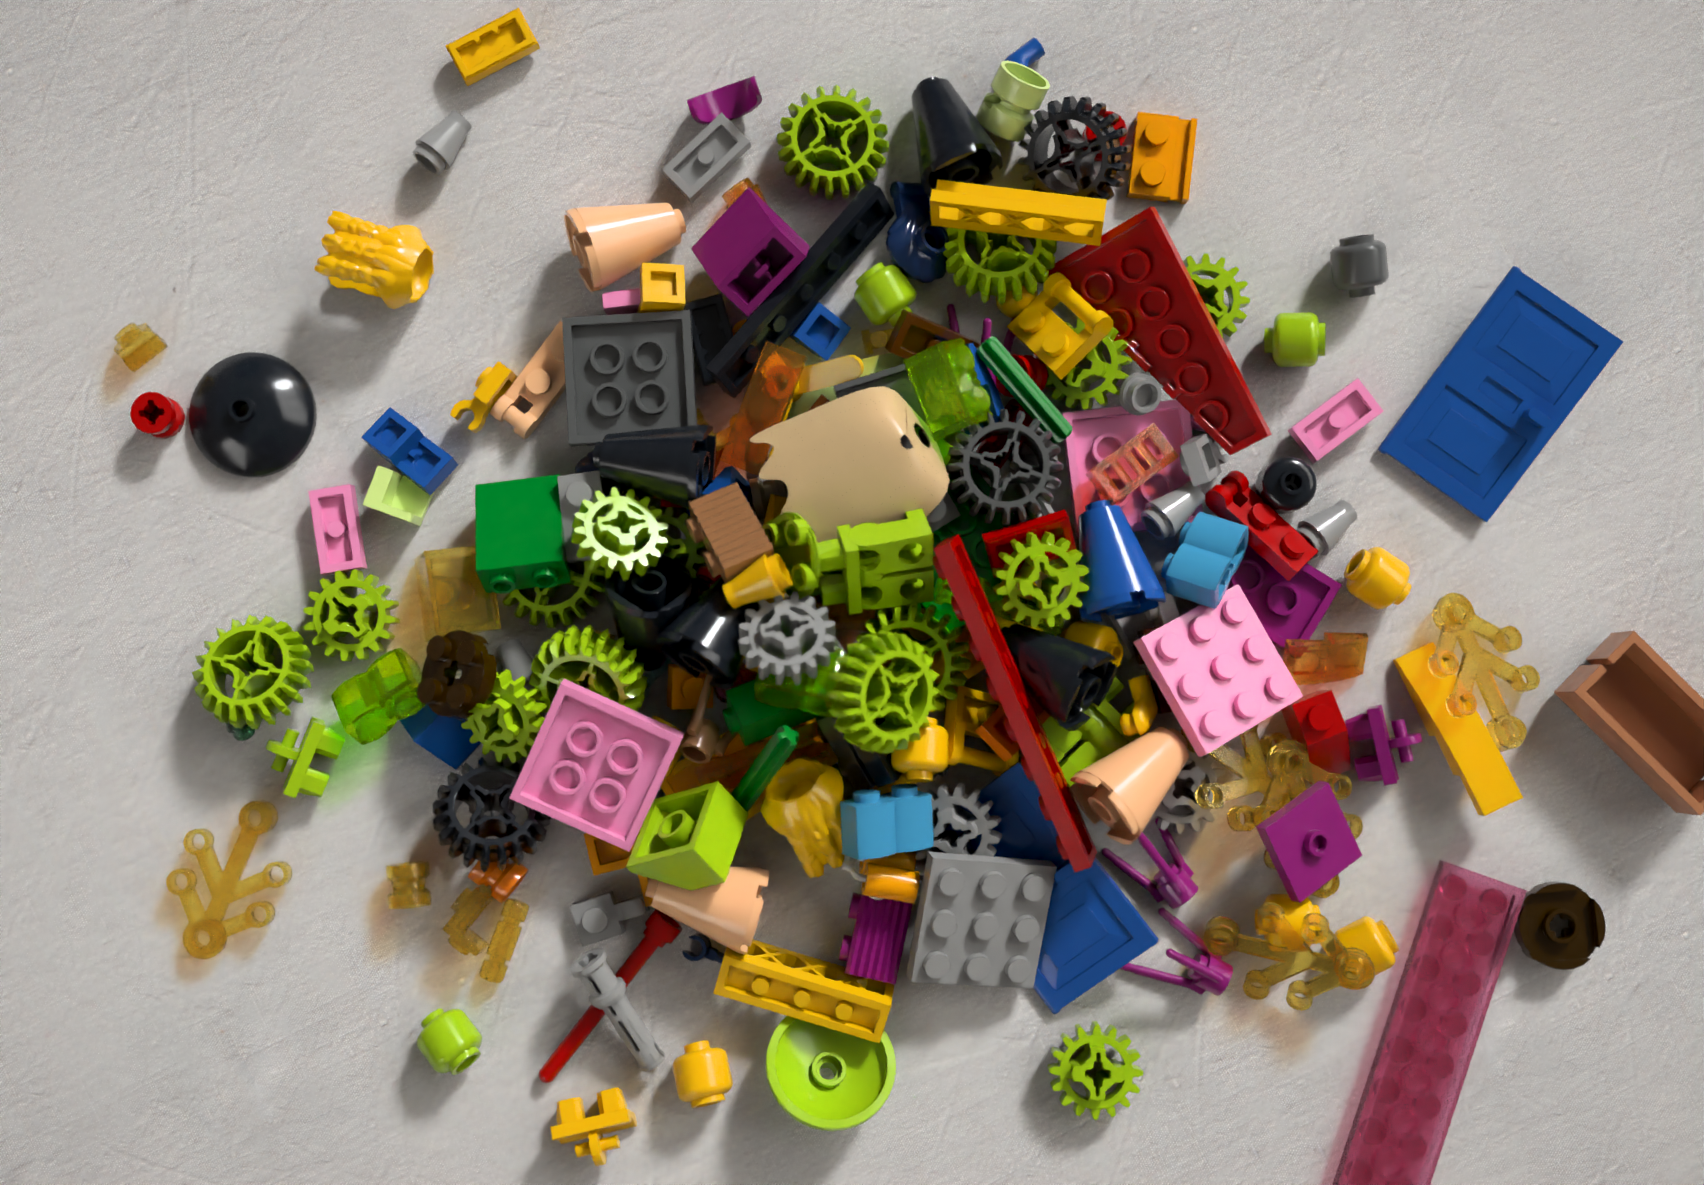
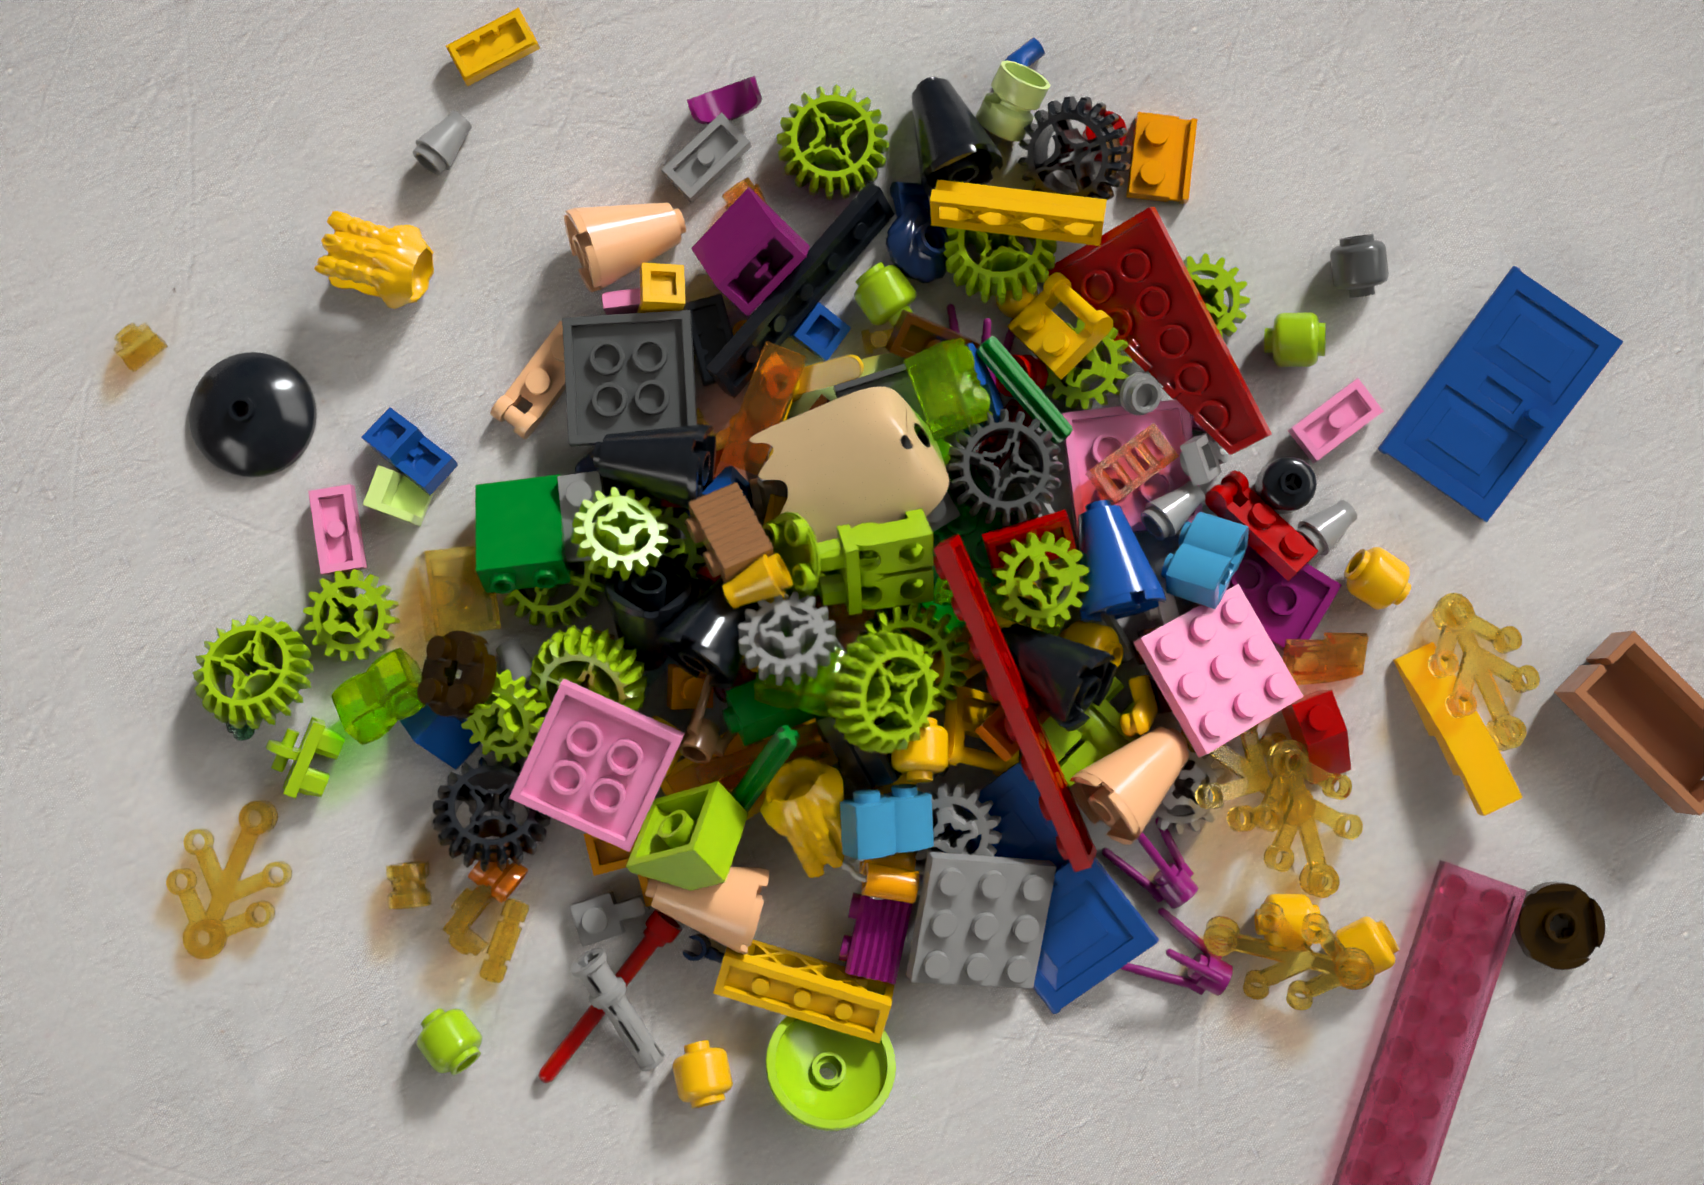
red wheel [130,392,185,439] -> none
yellow plate [450,361,518,433] -> none
yellow hips [550,1087,637,1167] -> none
lime gear [1047,1021,1143,1120] -> none
magenta plate [1256,781,1363,903] -> none
magenta hips [1345,704,1423,786] -> none

